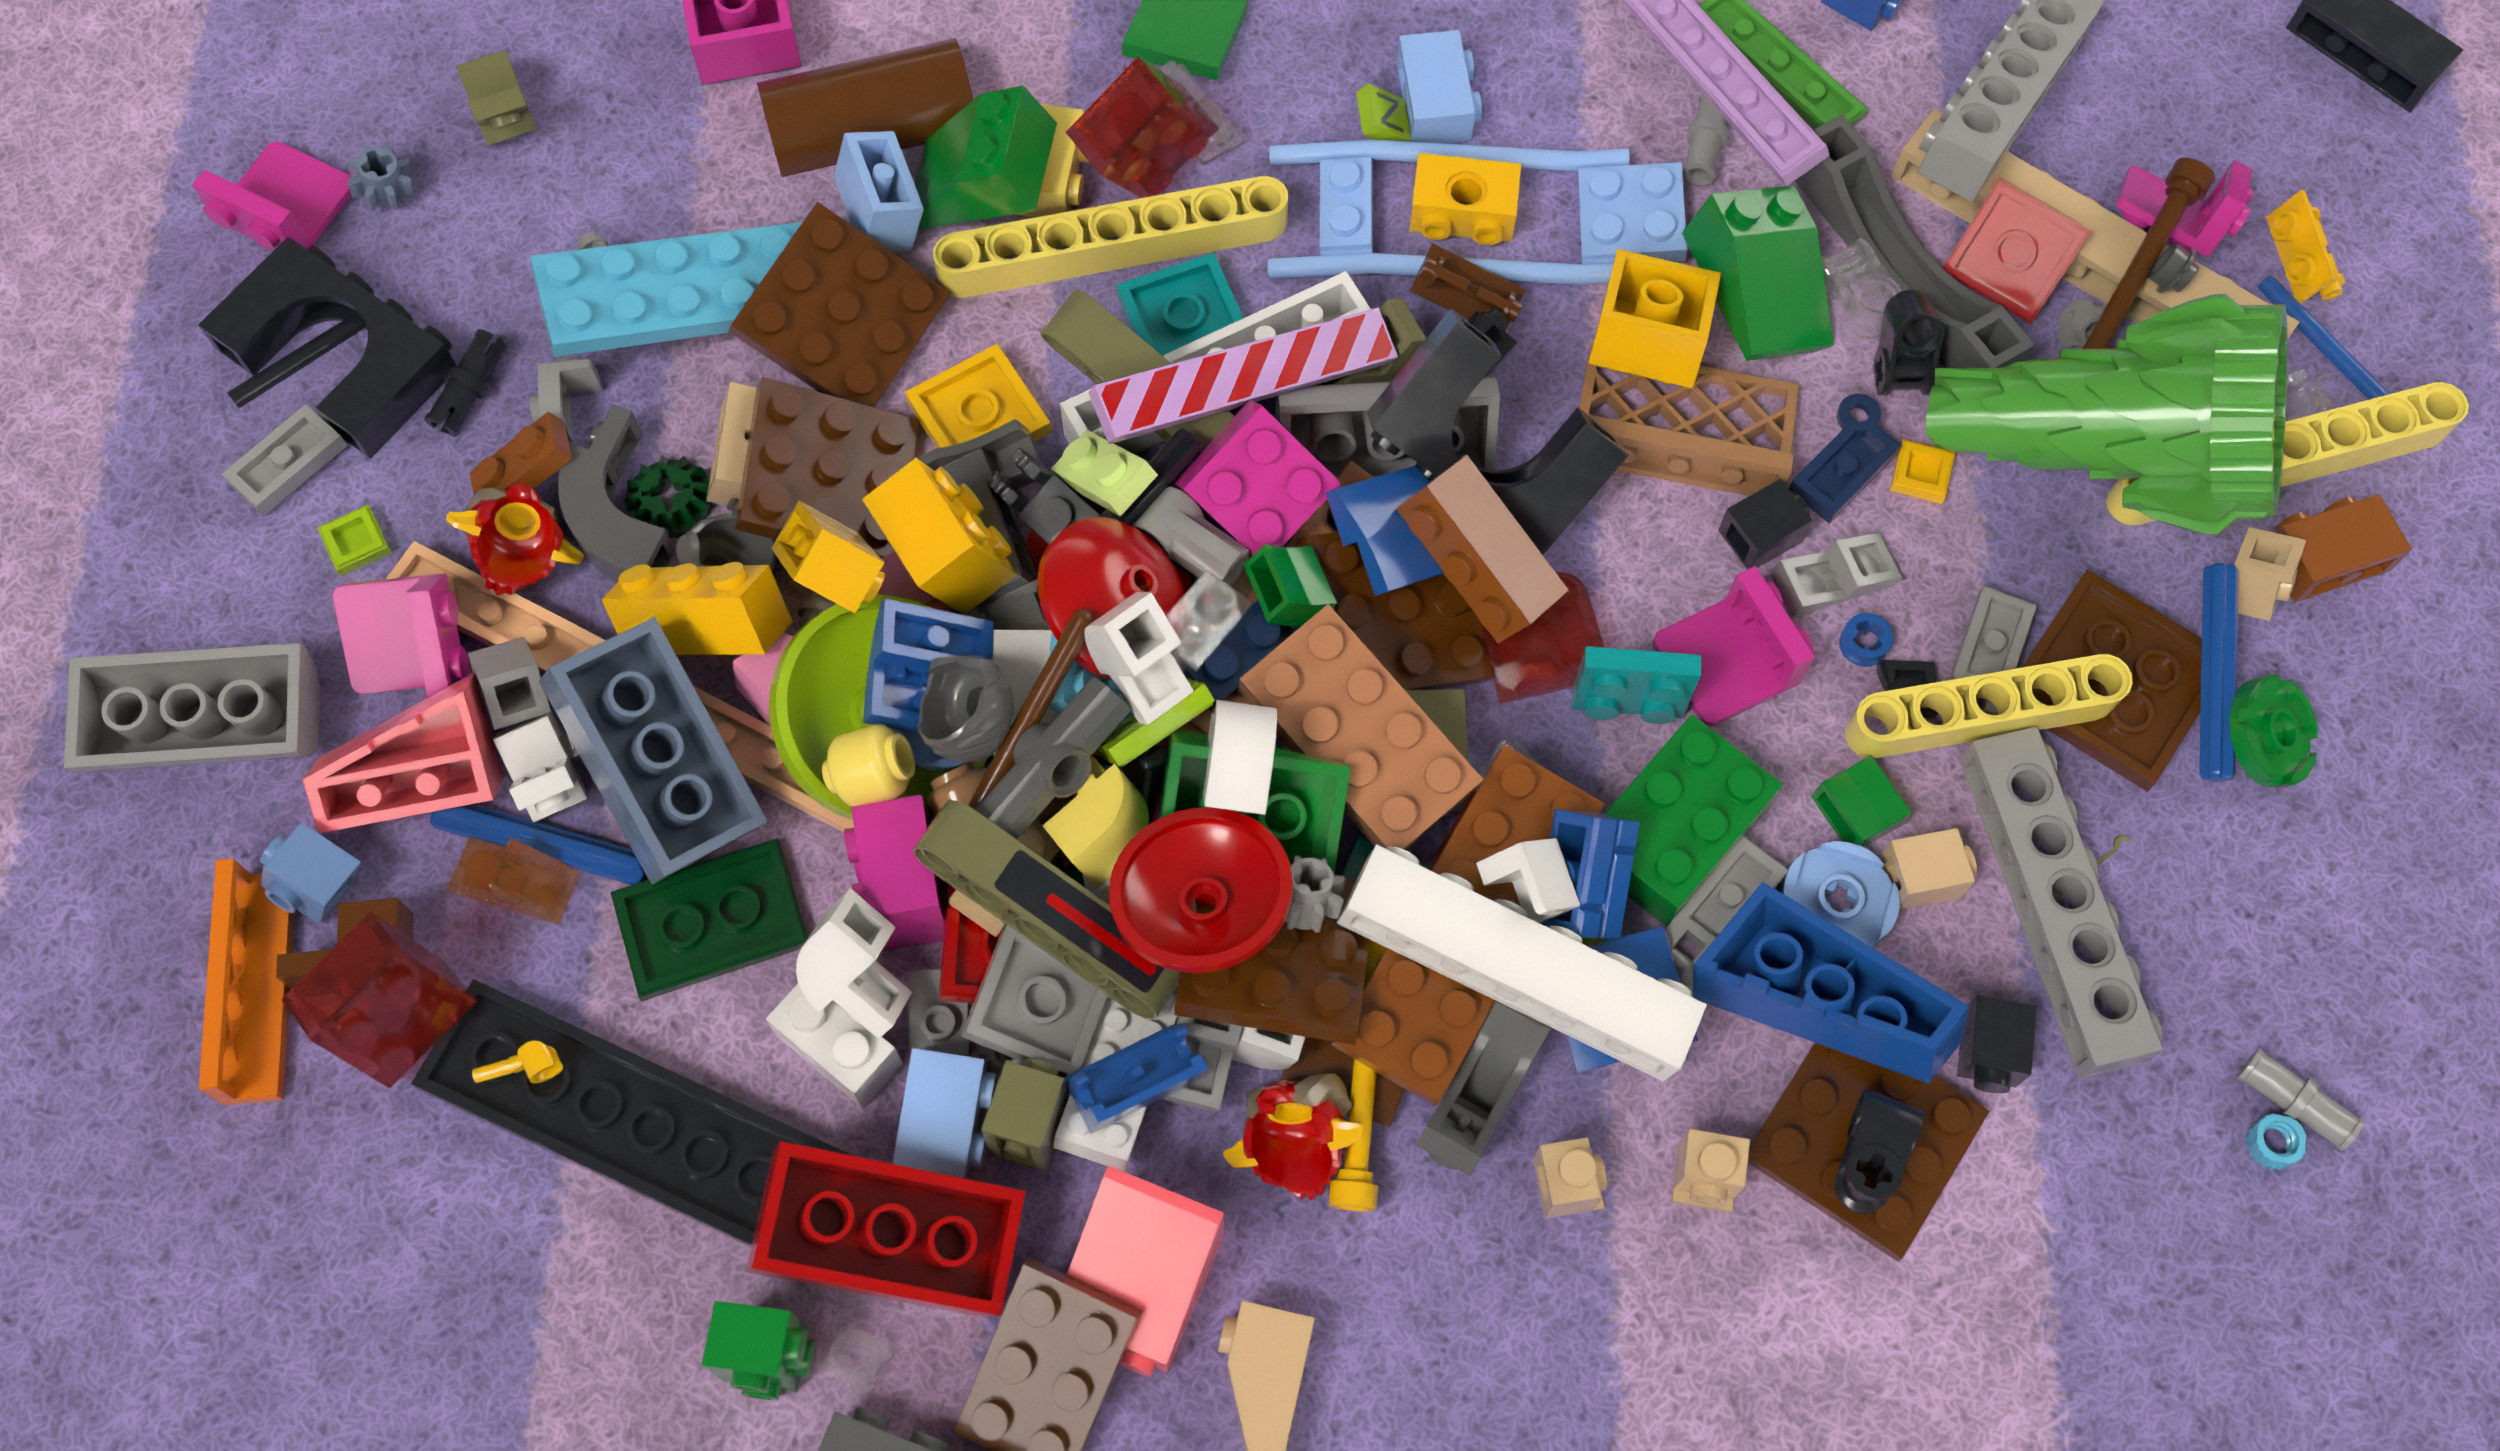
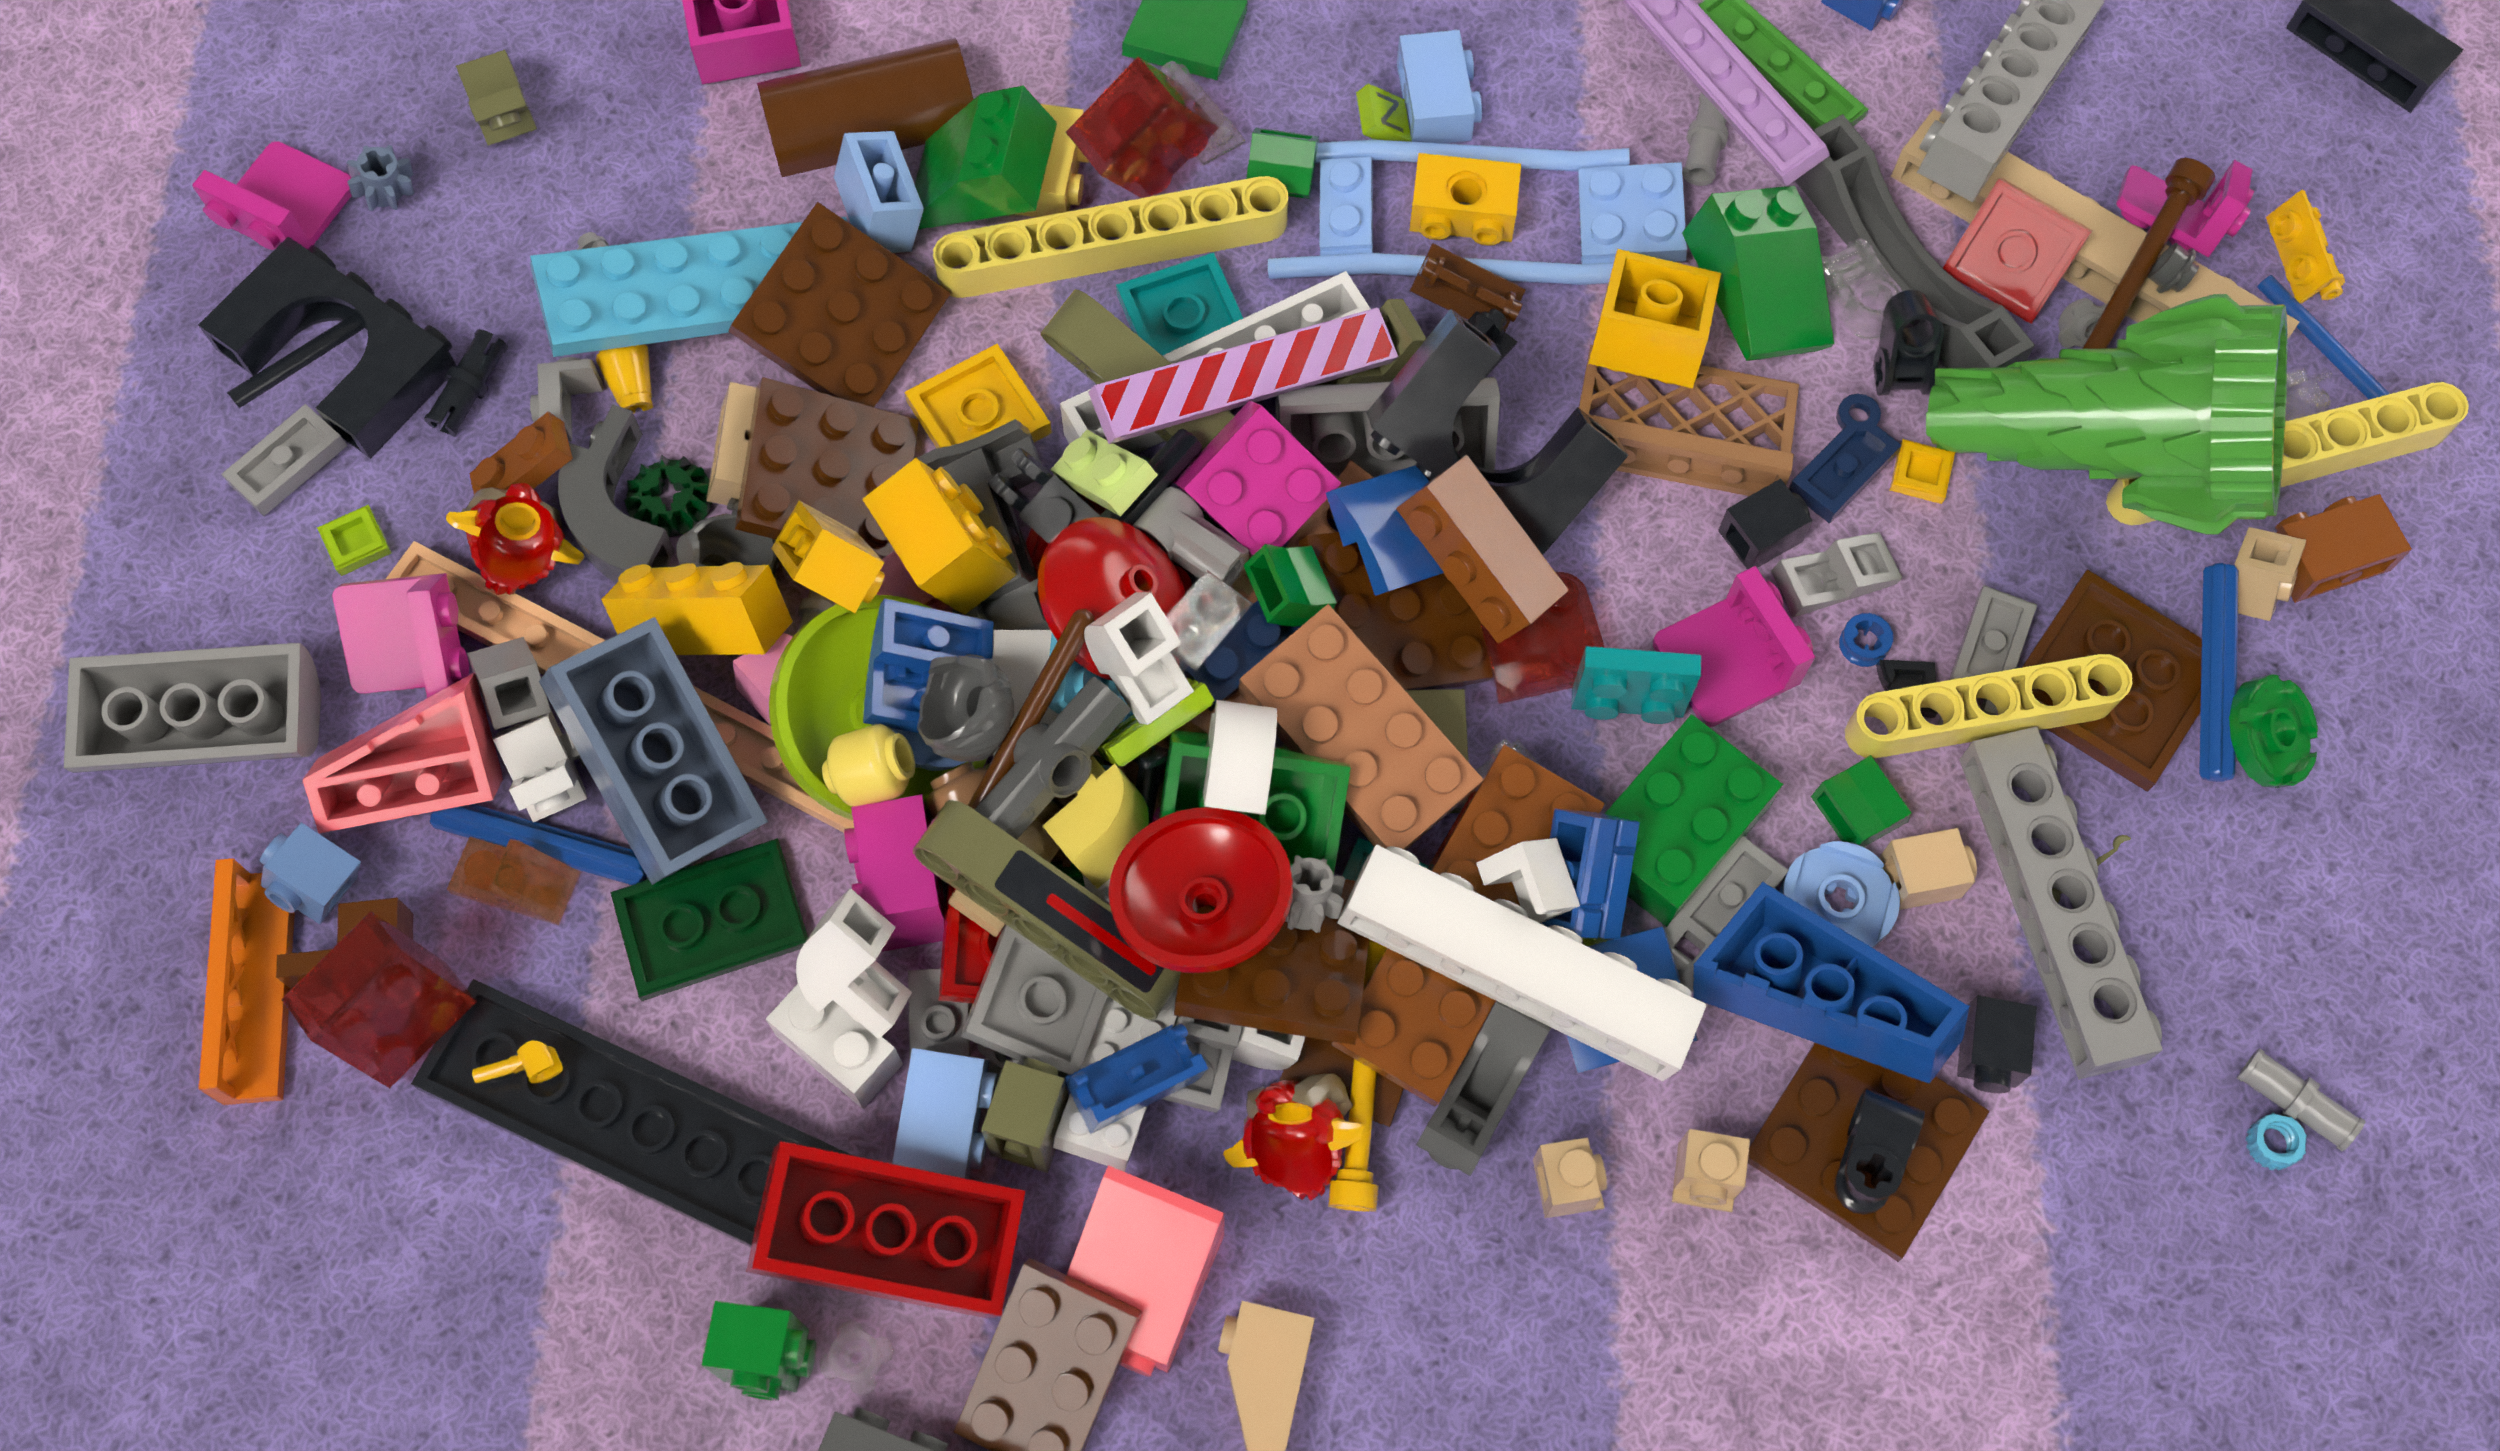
none -> yellow cone [595,344,653,414]
none -> green piece [1246,127,1319,199]

